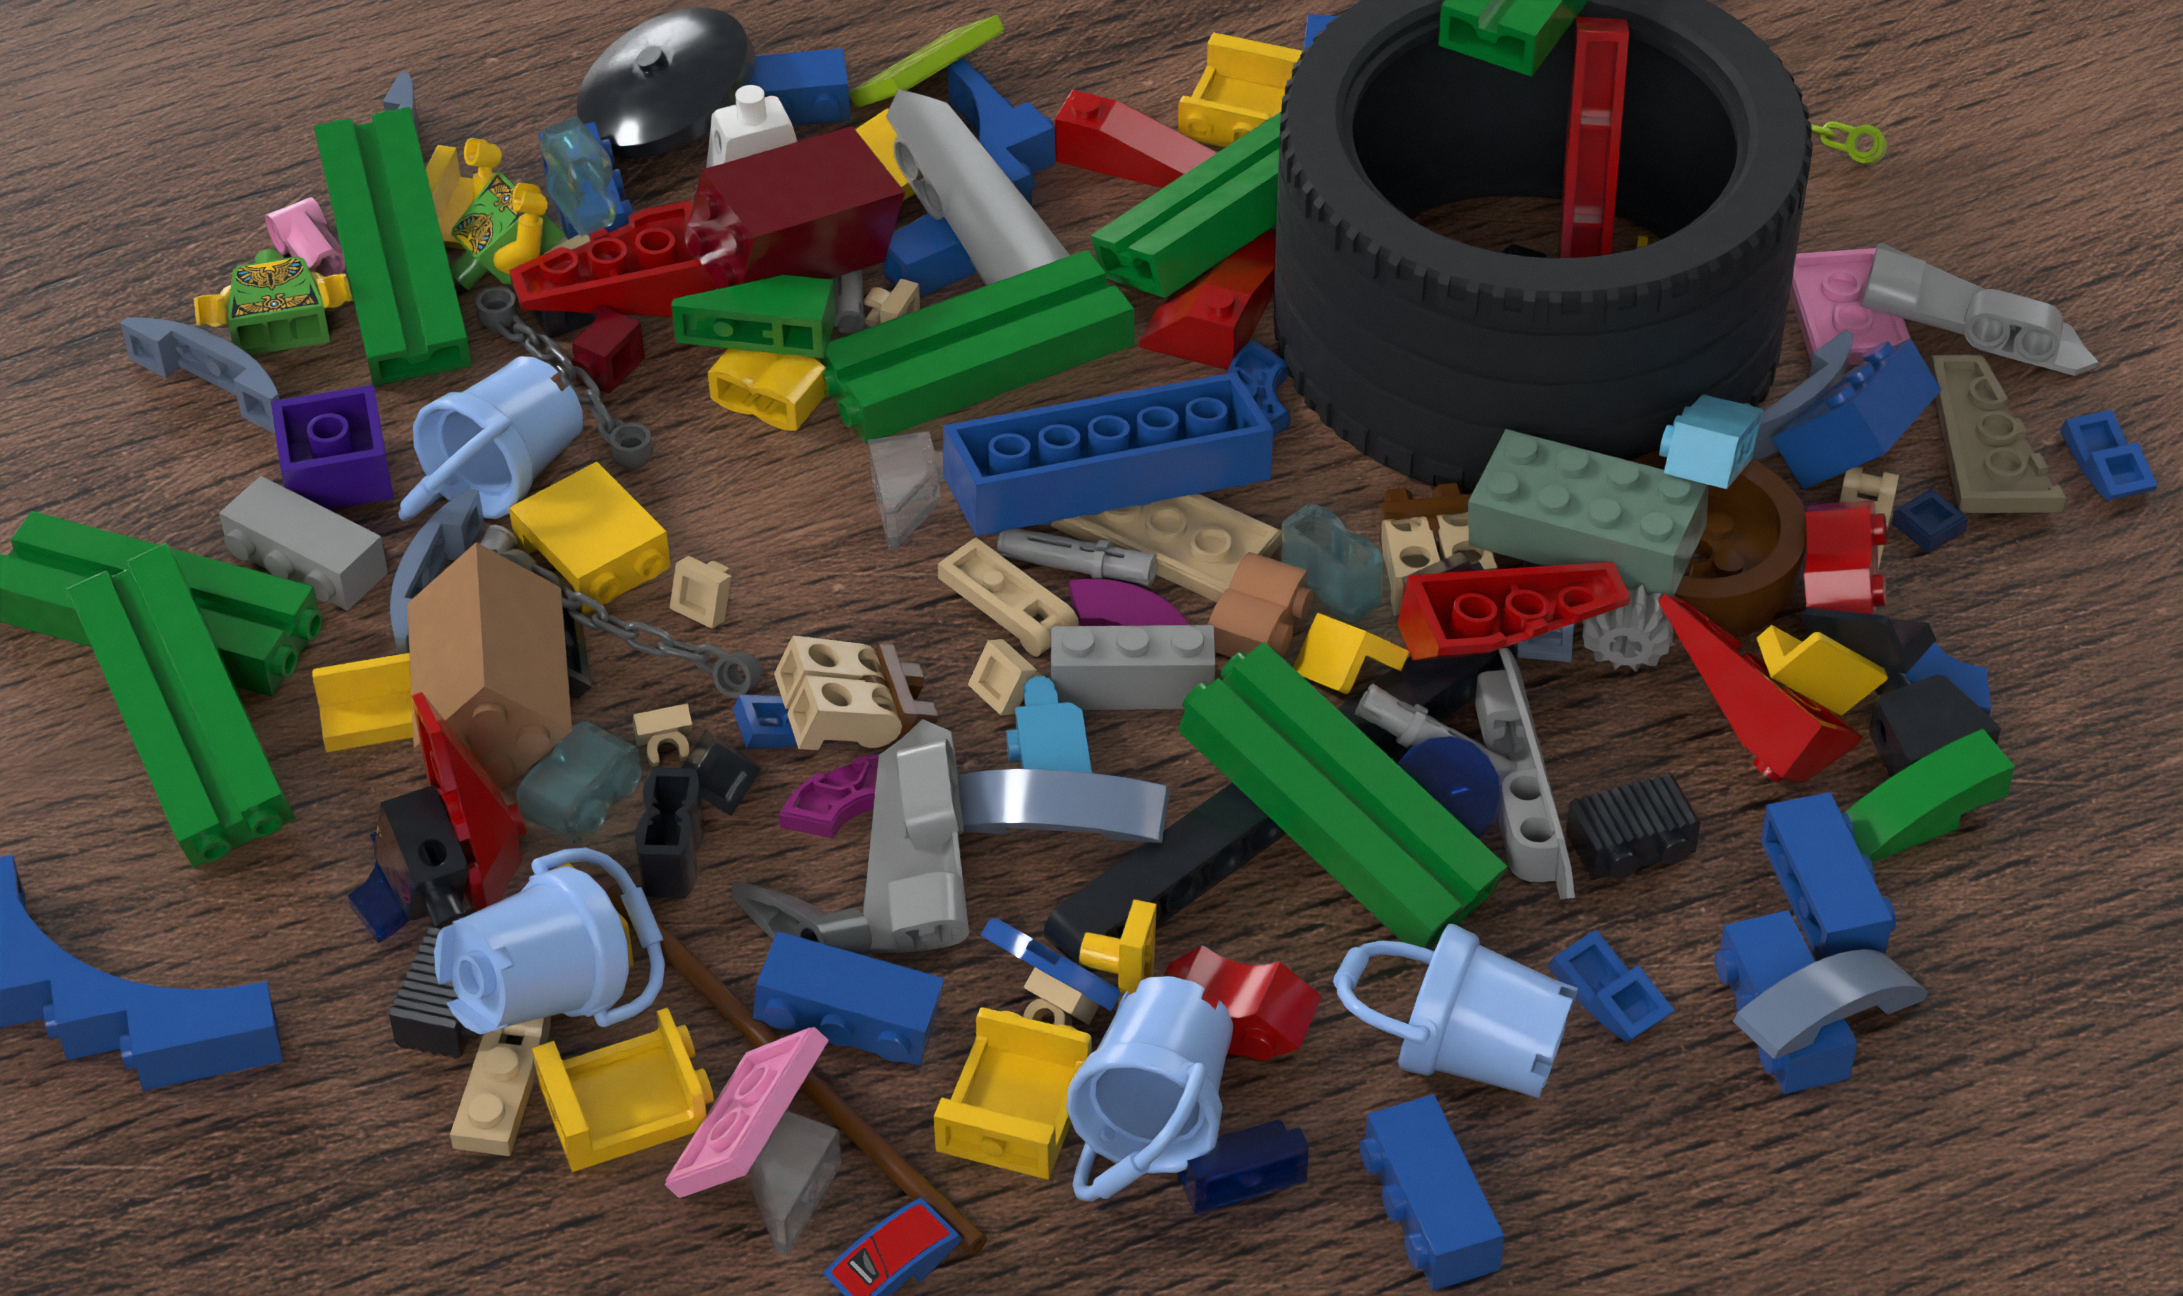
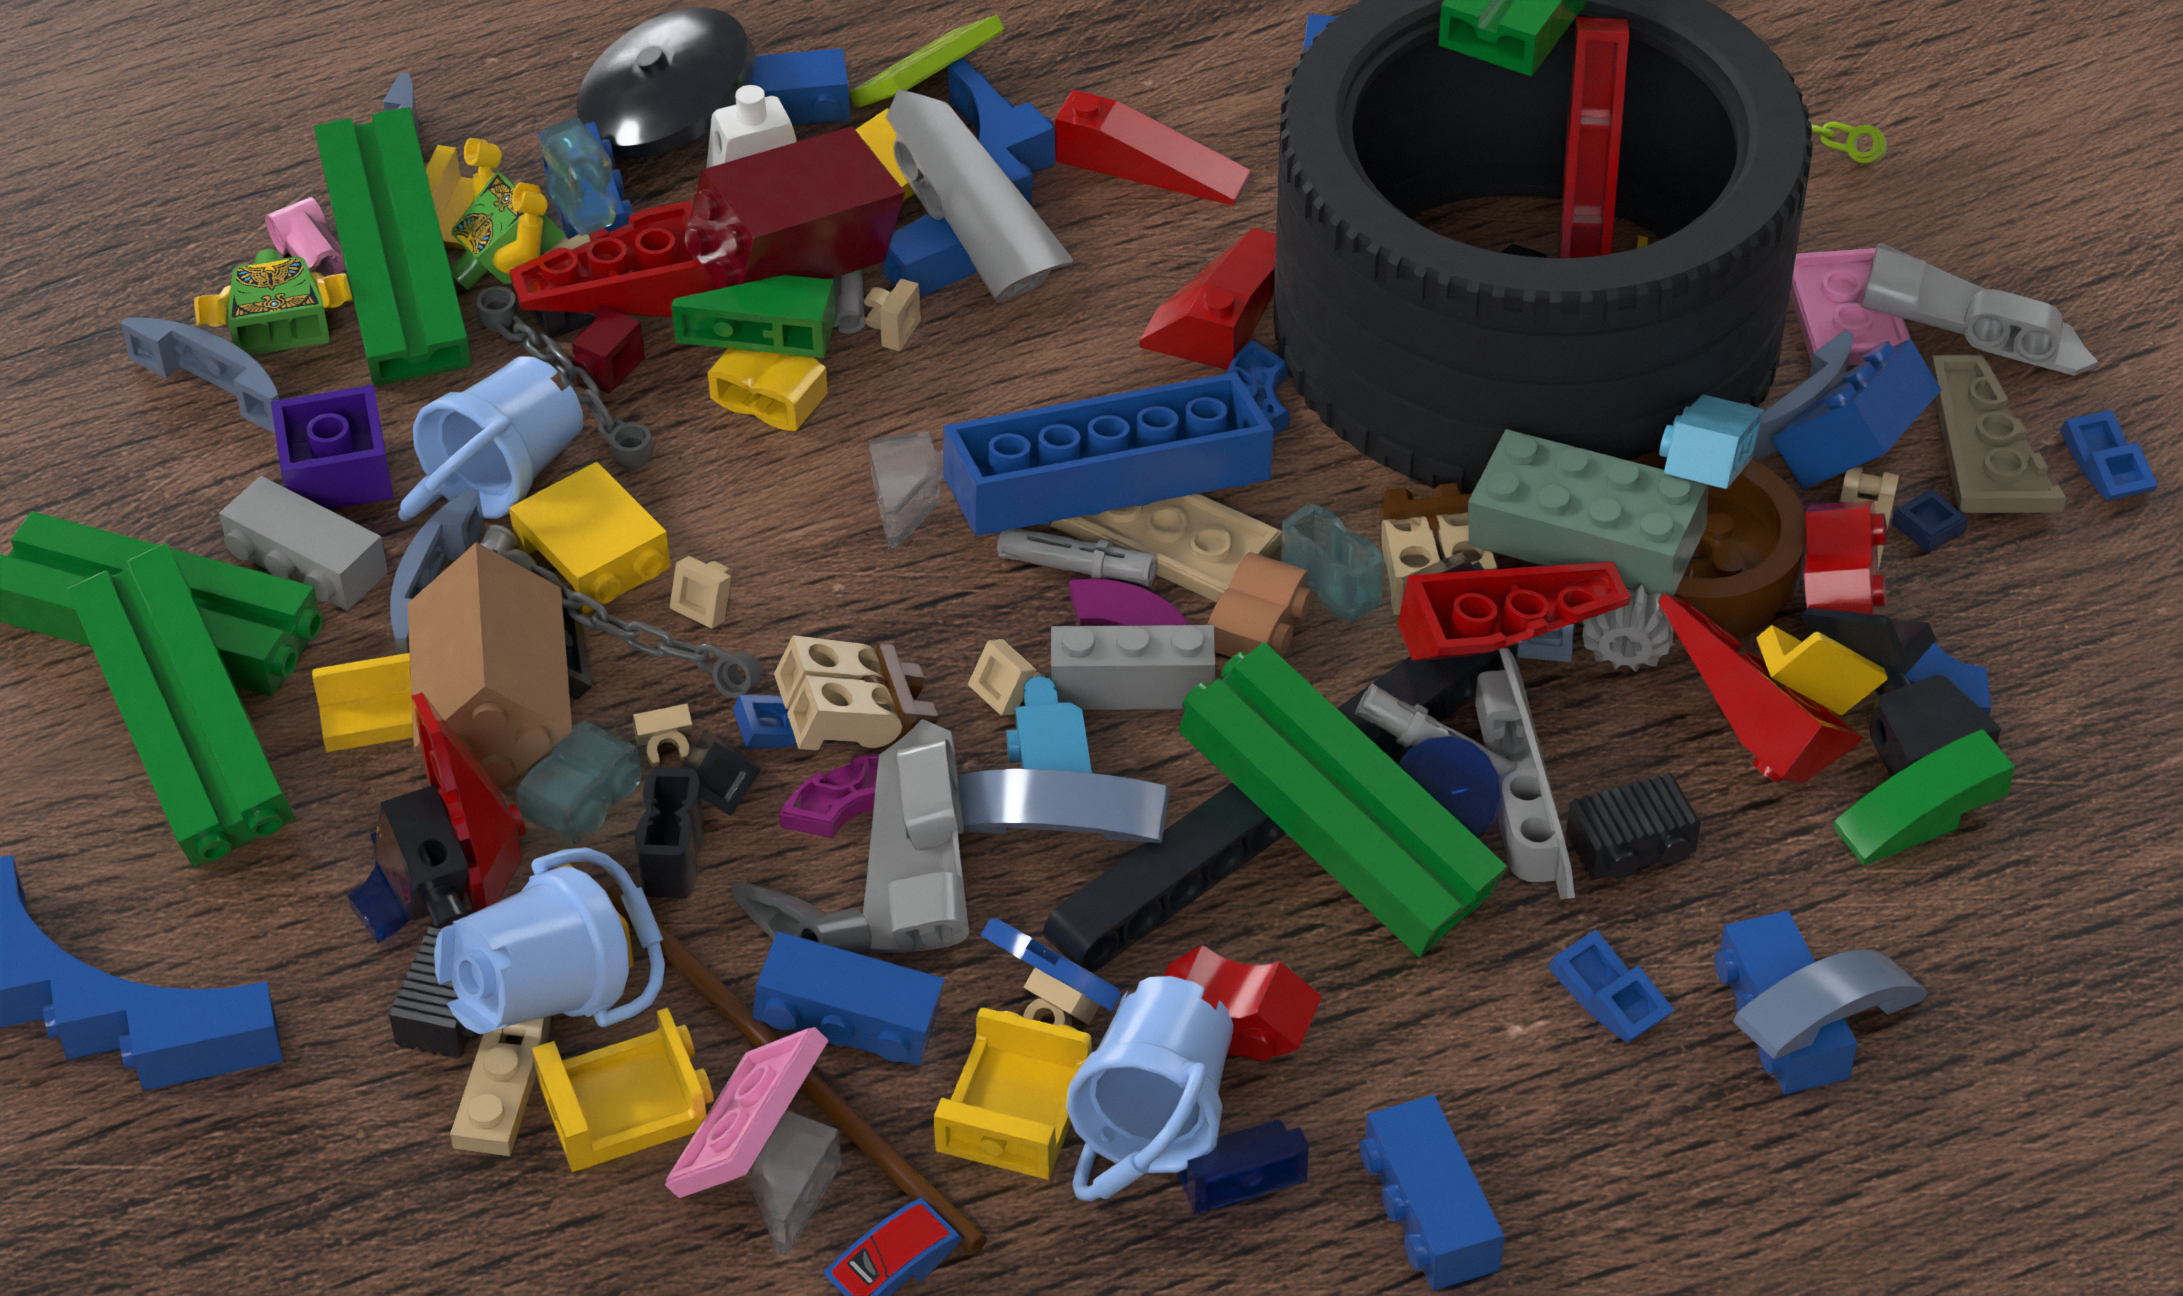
green brick [820,249,1134,444] -> none
tan plate [938,537,1079,657] -> none
yellow tile [1079,900,1156,1007] -> none
green brick [1090,112,1281,298] -> none
yellow panel [1178,32,1303,148] -> none
yellow panel [1293,613,1410,695] -> none
light blue piece [1333,924,1578,1100] -> none
blue brick [1761,792,1896,961] -> none

